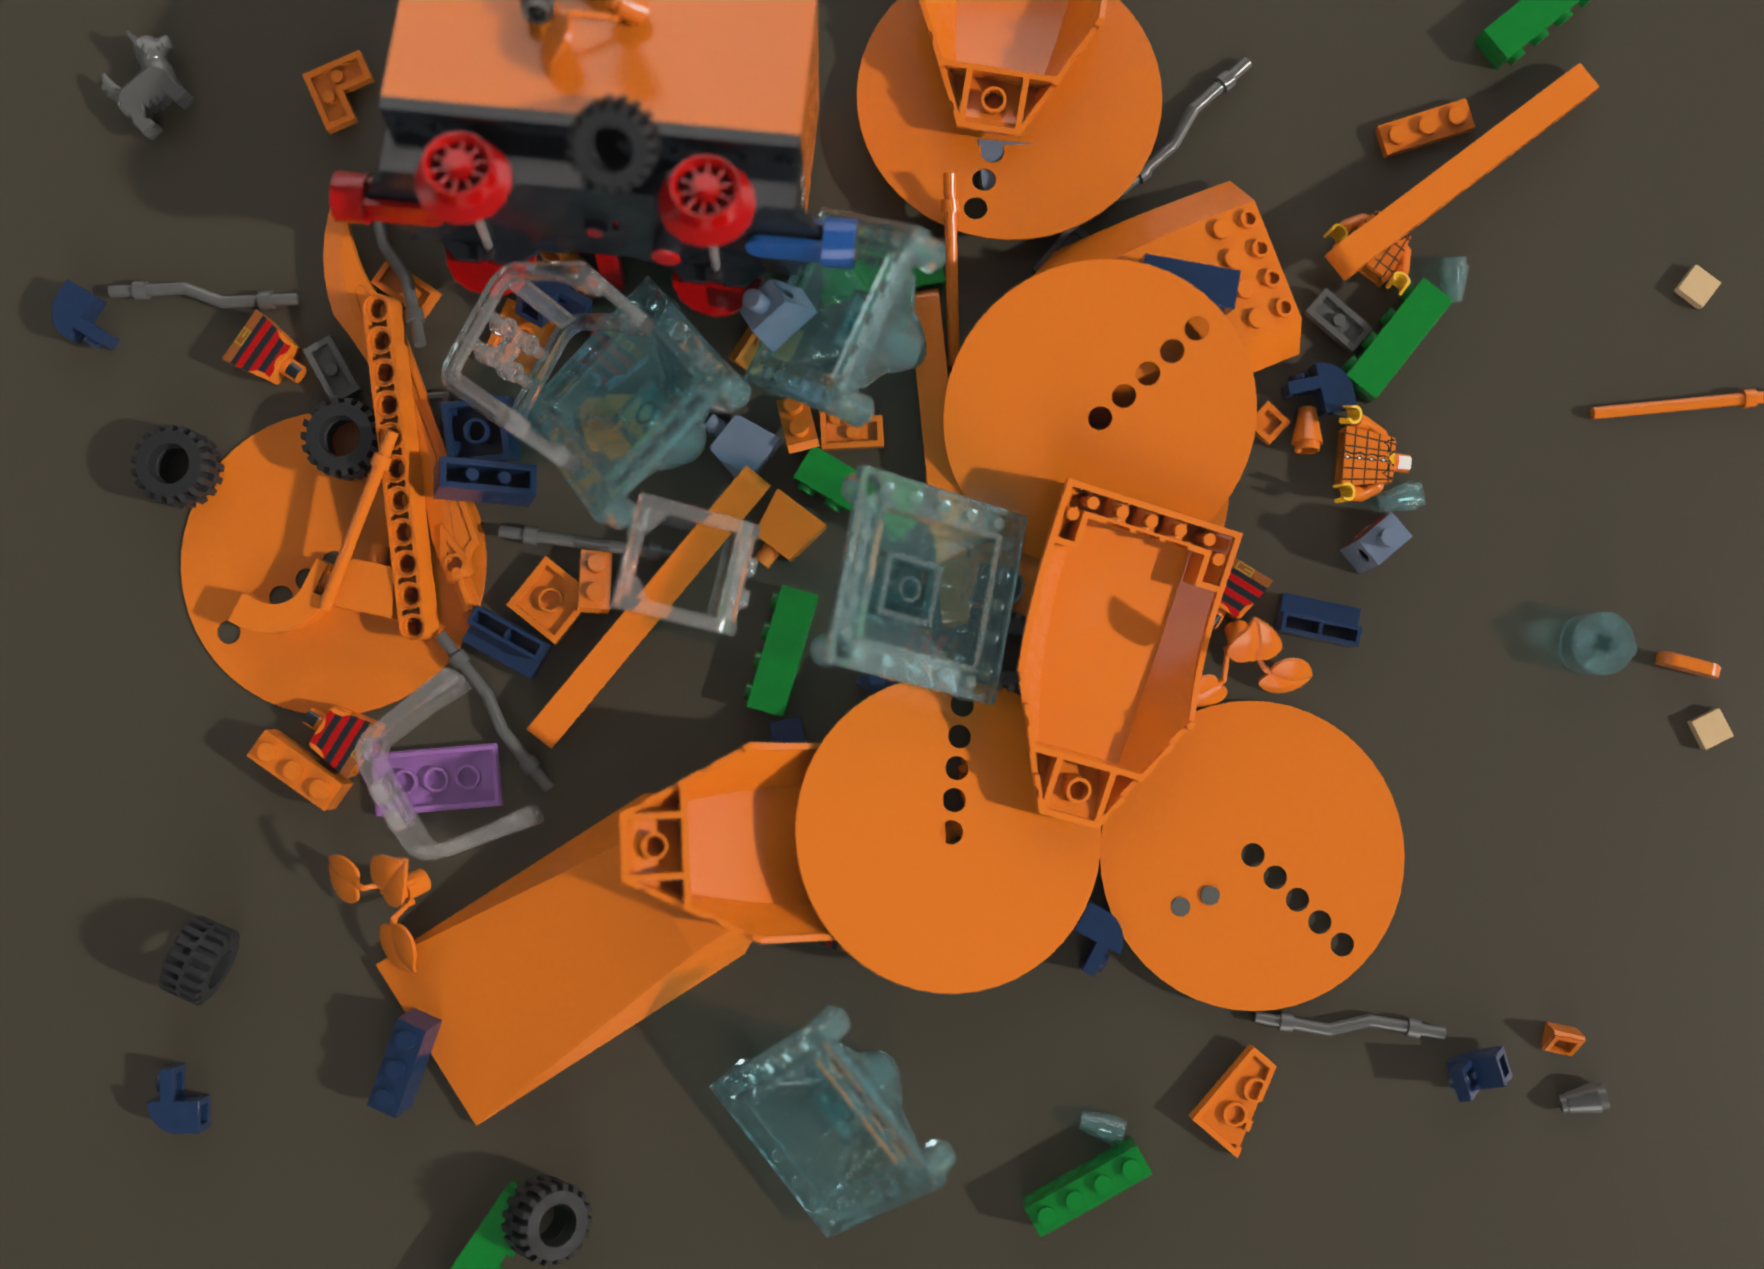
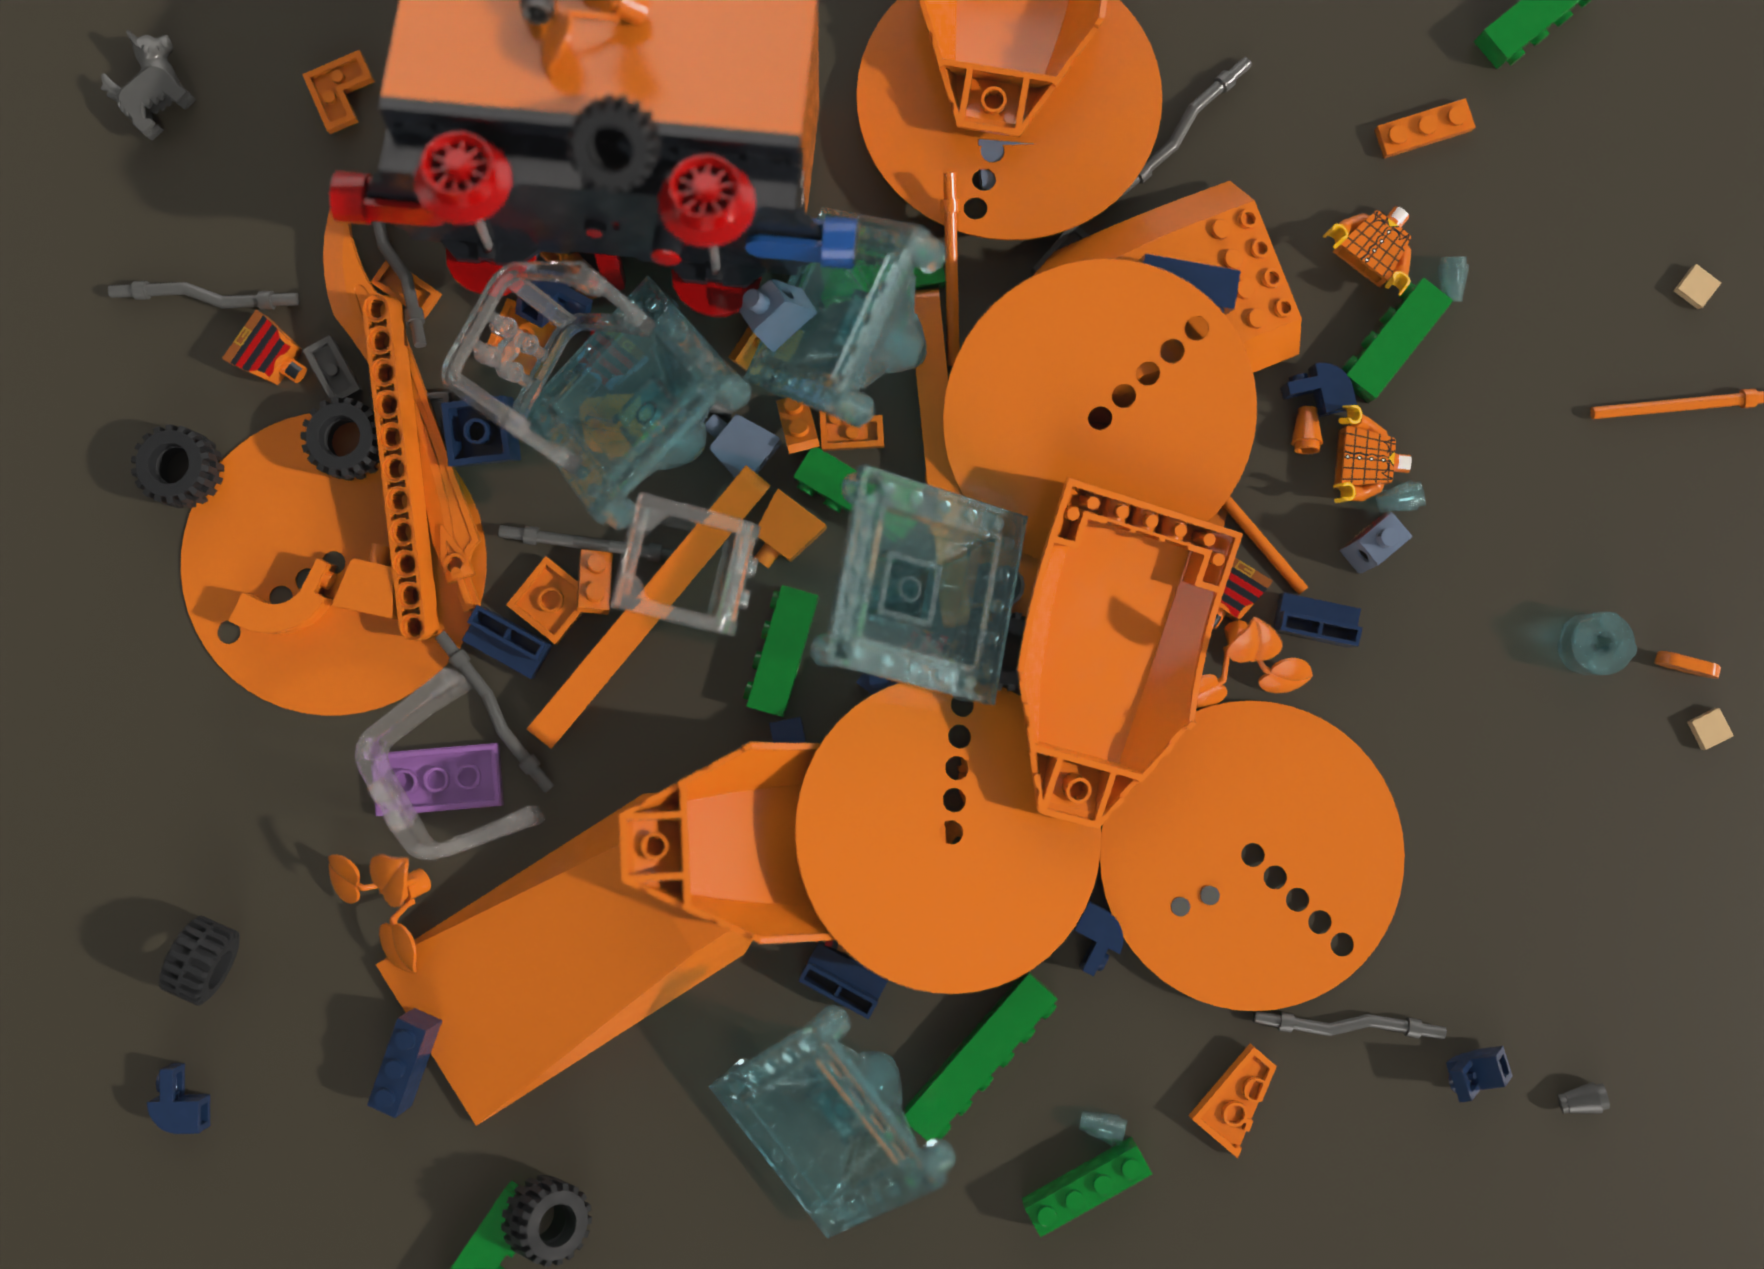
dark blue brick [52,279,120,350] -> none
orange brick [246,729,354,811] -> none
torso [302,706,387,778] -> none
orange bar [318,429,399,611] -> none
dark blue brick [433,456,537,507] -> none
orange tile [1255,401,1291,446] -> none
dark grey plate [1303,288,1373,354] -> none
orange beam [1325,63,1600,281] -> none
orange slope [1541,1021,1586,1057] -> none
none -> dark blue piece [798,943,888,1020]
none -> green brick [901,972,1058,1144]
none -> orange bar [1223,496,1308,595]

